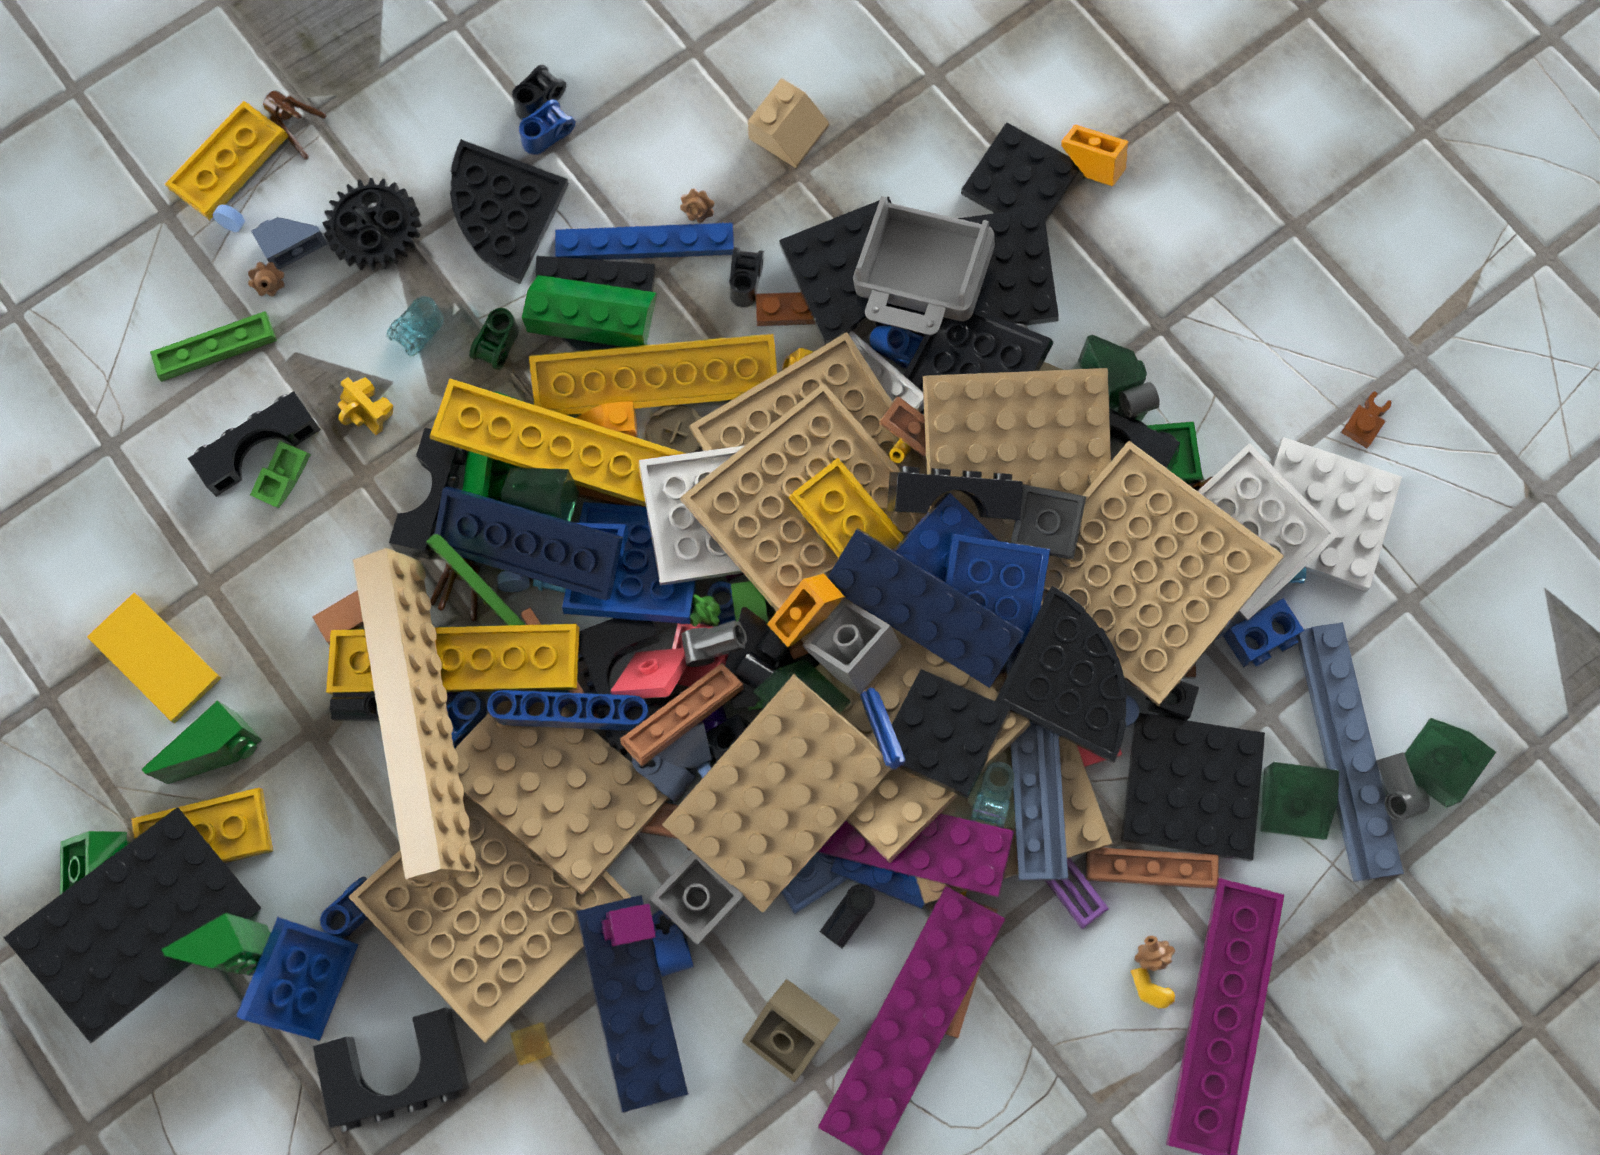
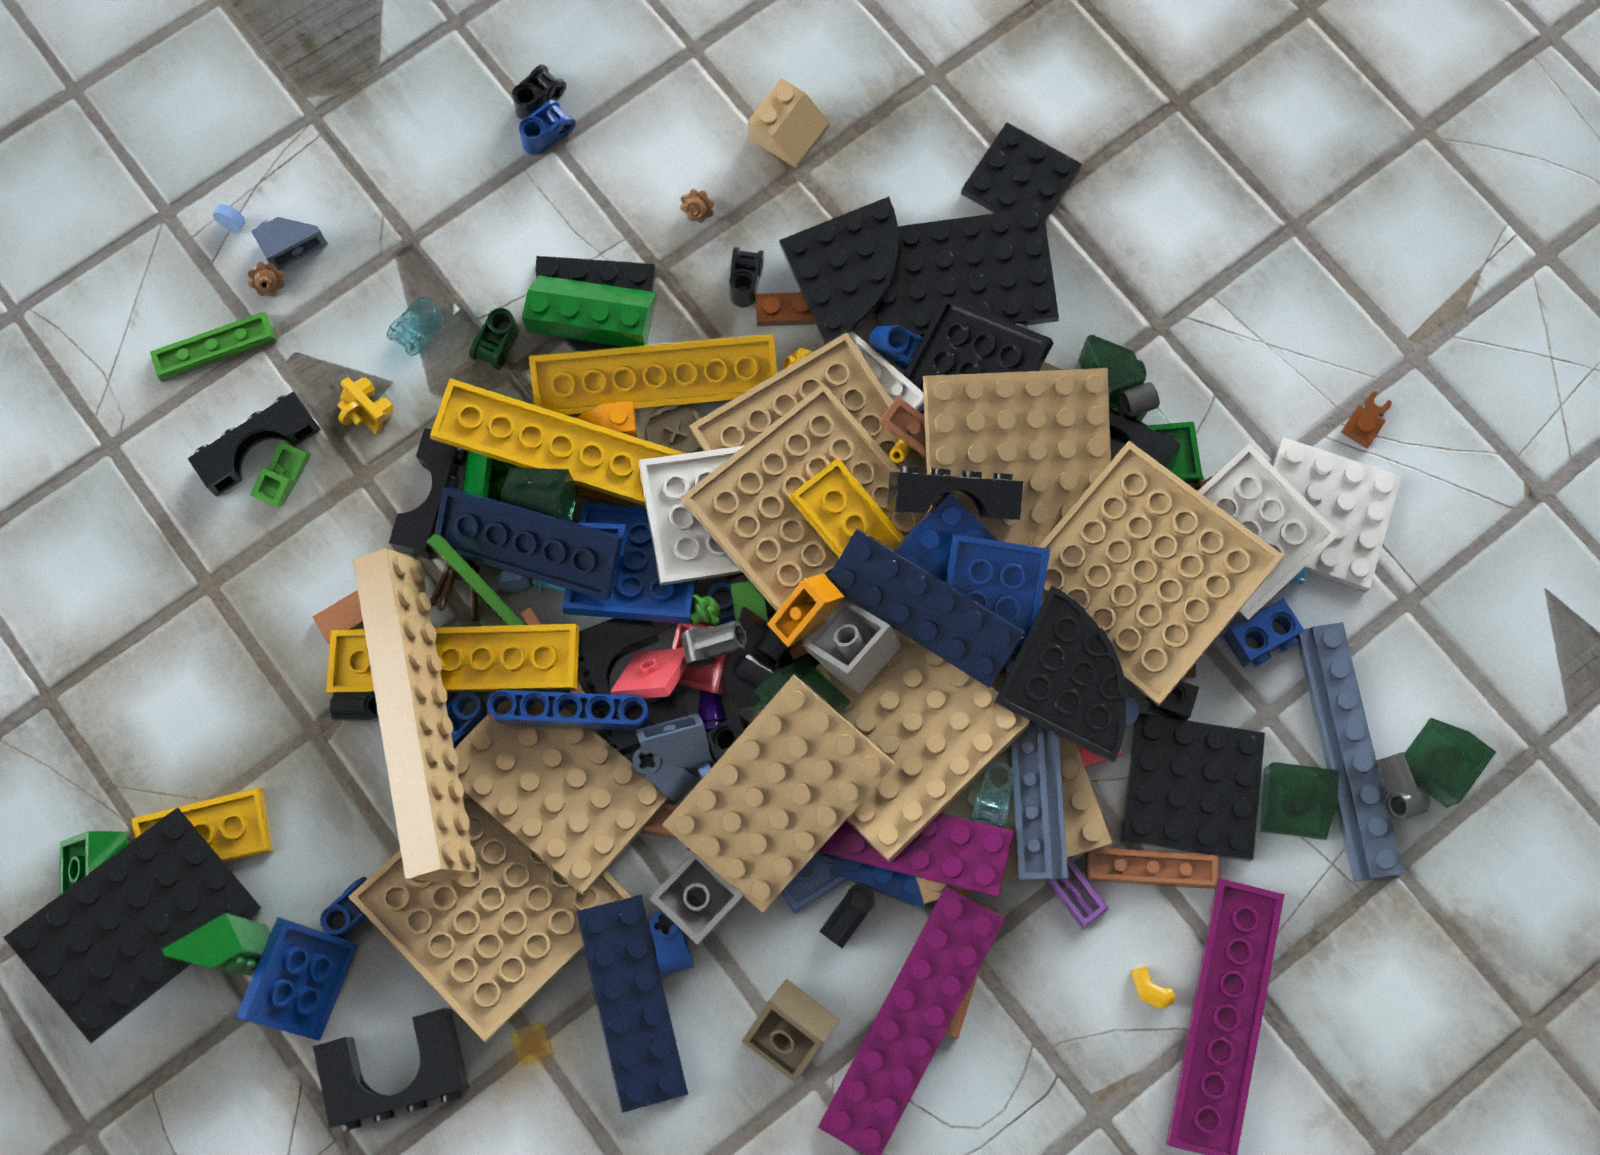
yellow tile [87,592,221,724] -> none
green slope [141,700,262,784] -> none
yellow tile [165,100,289,221] -> none
reddish brown plant [263,90,326,159] -> none
black gear [322,177,422,271] -> none
black plate [450,139,569,284] -> none
blue plate [555,223,734,260] -> none
magenta brick [602,904,656,947] -> none
nougat tile [620,663,743,766] -> none
light grey piece [853,196,995,335] -> none
blue axle [860,688,905,770] -> none
black plate [879,669,1011,799] -> none
dark grey tile [1011,484,1087,560] -> none
light orange slope [1061,124,1128,186] -> none
medium nougat plant [1134,936,1175,971] -> none

